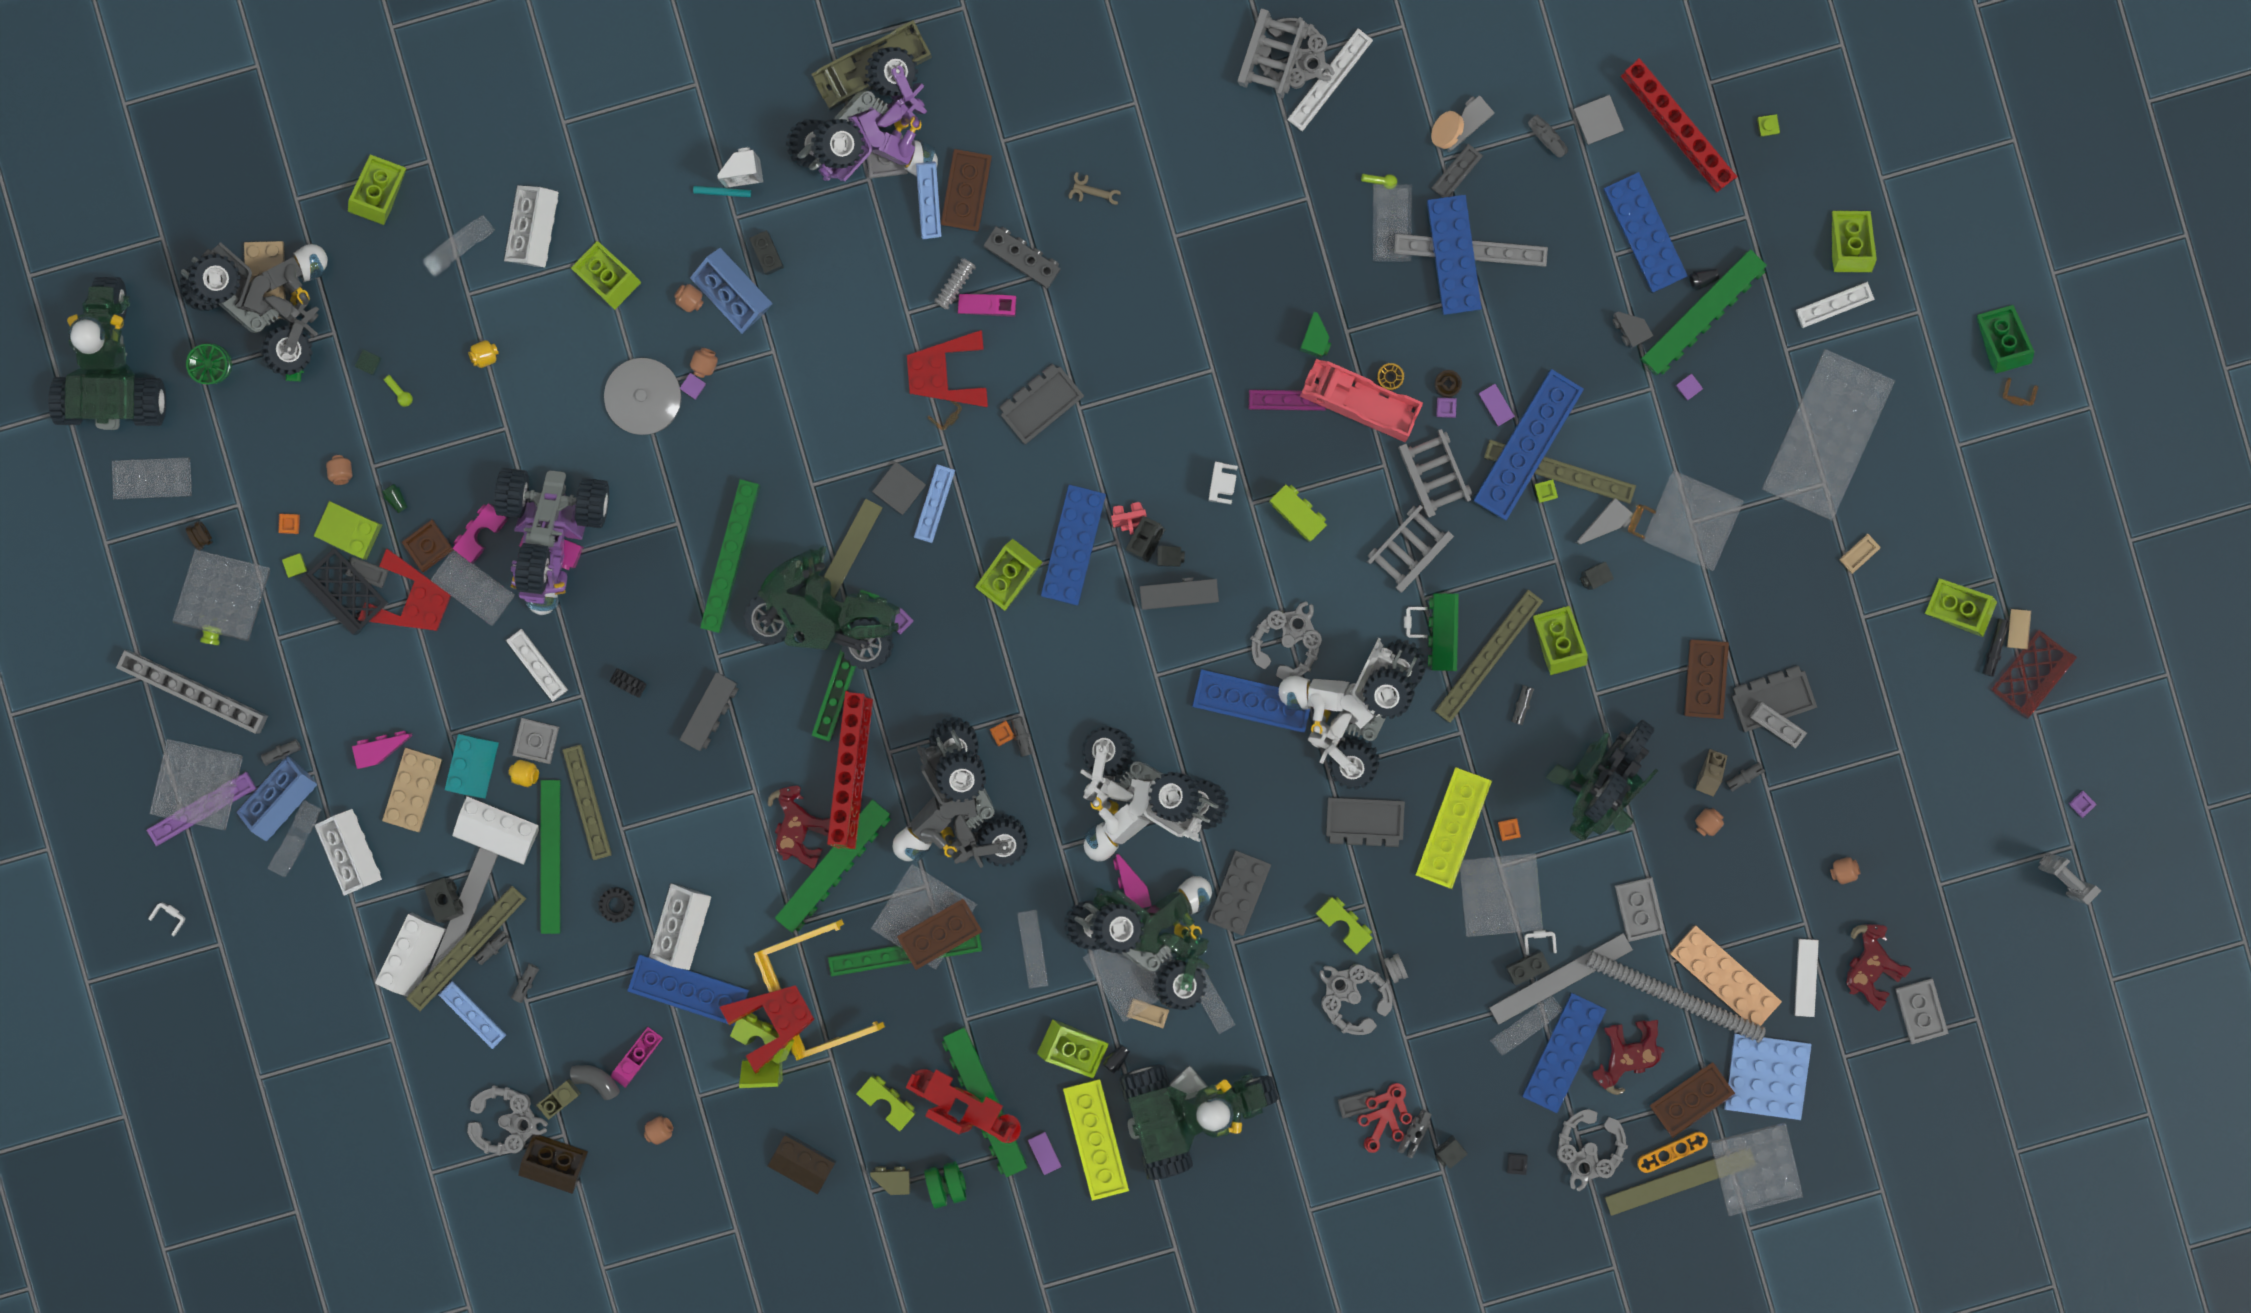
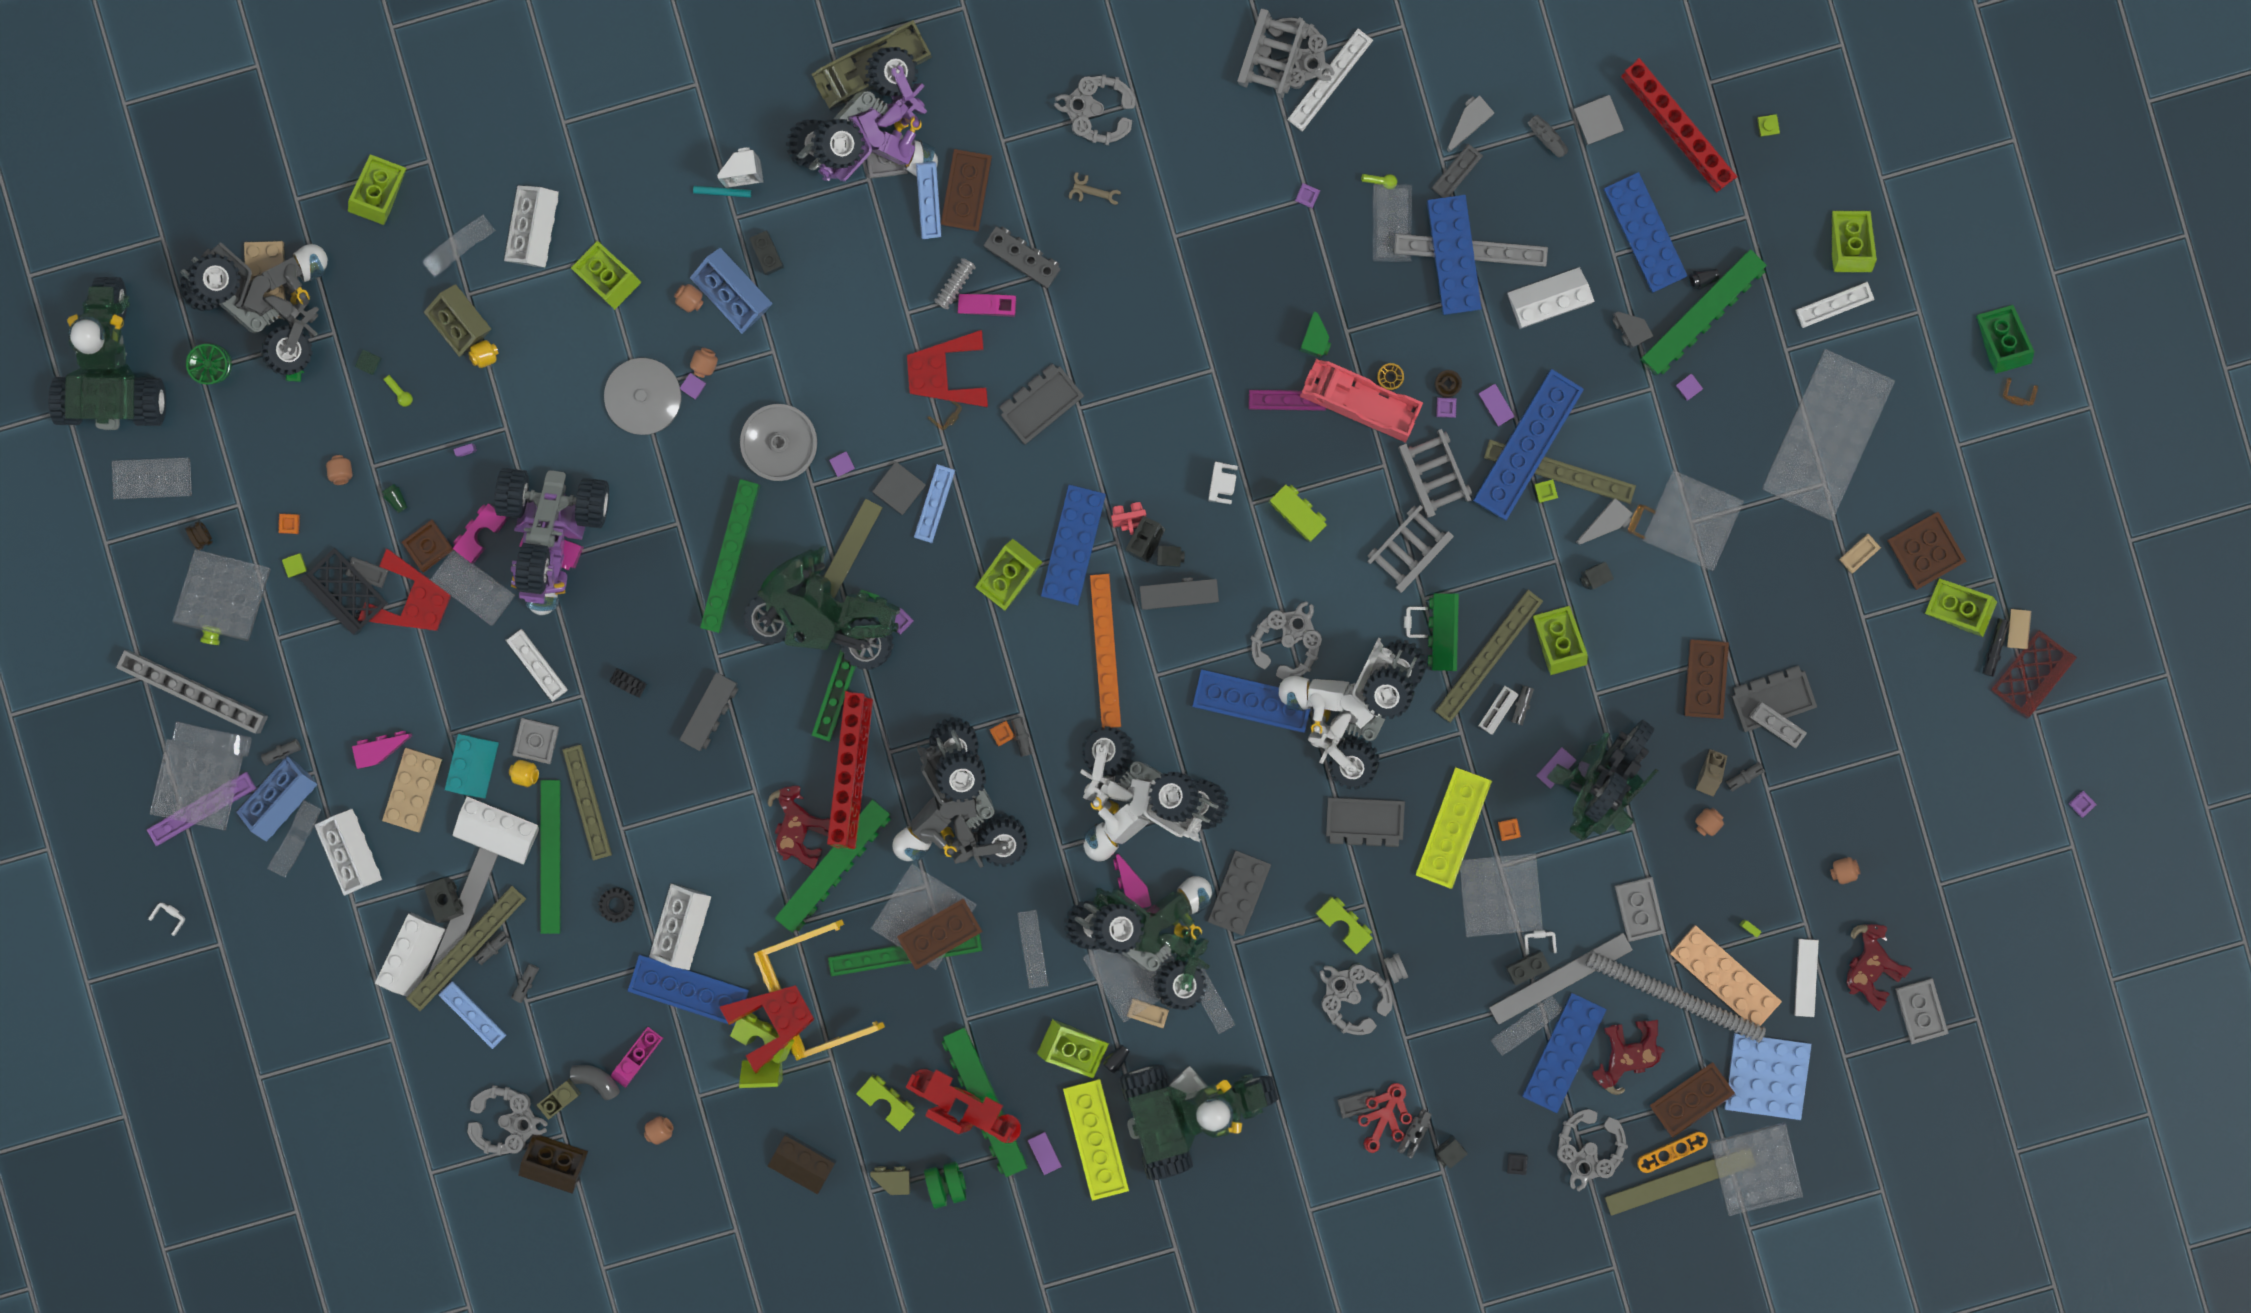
lime slope [314,501,382,560] -> none
light nougat tile [1431,111,1464,149] -> none
light grey fence [2038,854,2101,905] -> none
none -> clear slope [172,722,252,756]
none -> olive slope [424,284,491,357]
none -> medium lavender tile [454,443,477,457]
none -> light grey dish [740,404,817,481]
none -> medium lavender tile [829,452,855,477]
none -> light grey piece [1054,75,1136,145]
none -> orange plate [1090,574,1121,728]
none -> medium lavender tile [1295,183,1320,208]
none -> white piece [1479,686,1518,735]
none -> white slope [1507,267,1595,329]
none -> medium lavender tile [1536,747,1576,789]
none -> lime tile [1739,919,1761,937]
none -> reddish brown plate [1887,512,1967,590]

